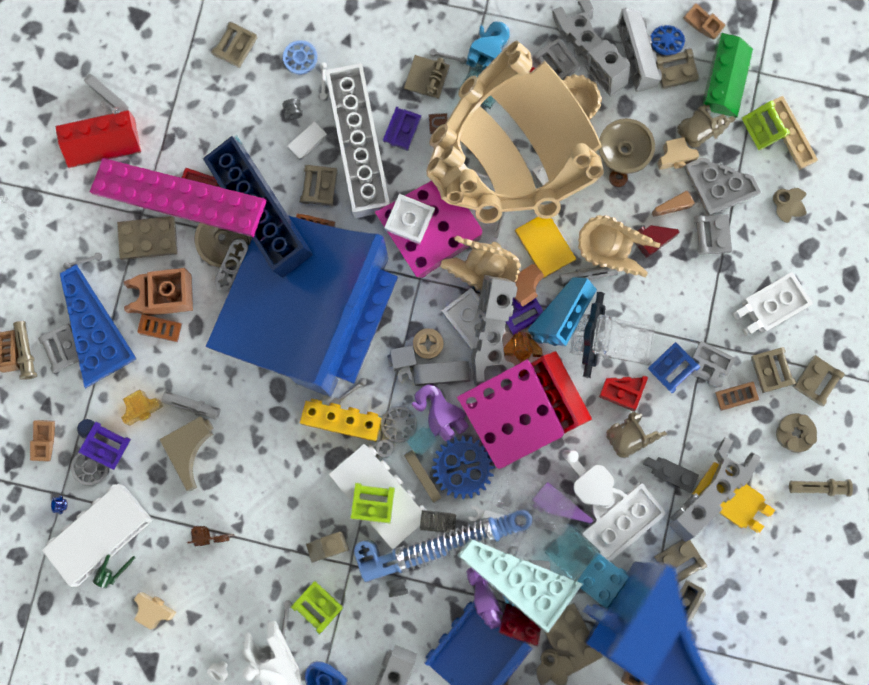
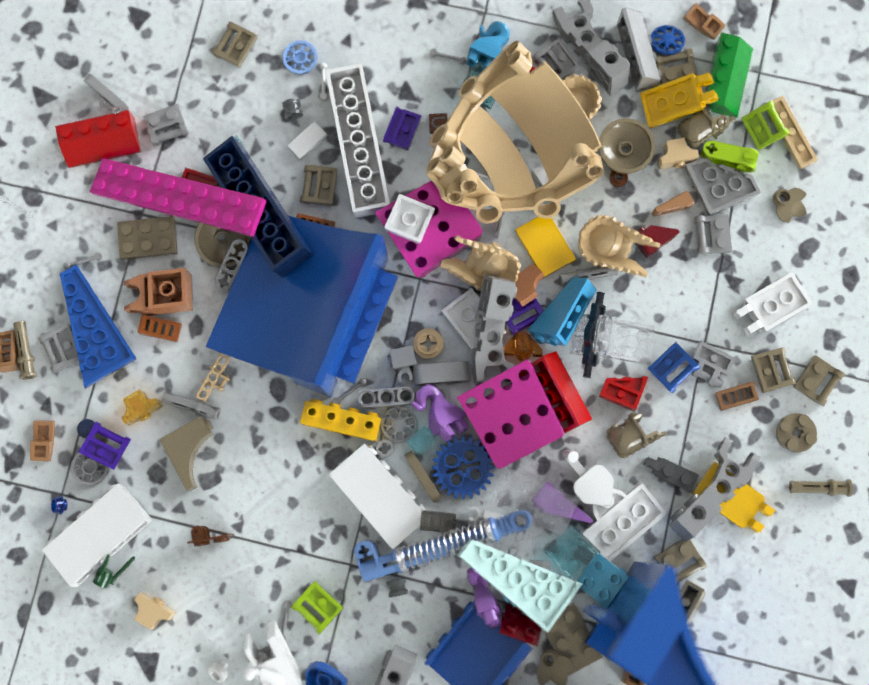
dark tan slope [306,532,349,563] -> none
lime plate [351,483,395,523] -> none
dark tan hinge [404,55,450,99] -> none
none -> light grey plate [143,104,189,147]
none -> tan piece [195,353,230,402]
none -> light grey beam [358,387,415,409]
none -> yellow tile [640,72,718,129]
none -> lime piece [700,141,759,173]

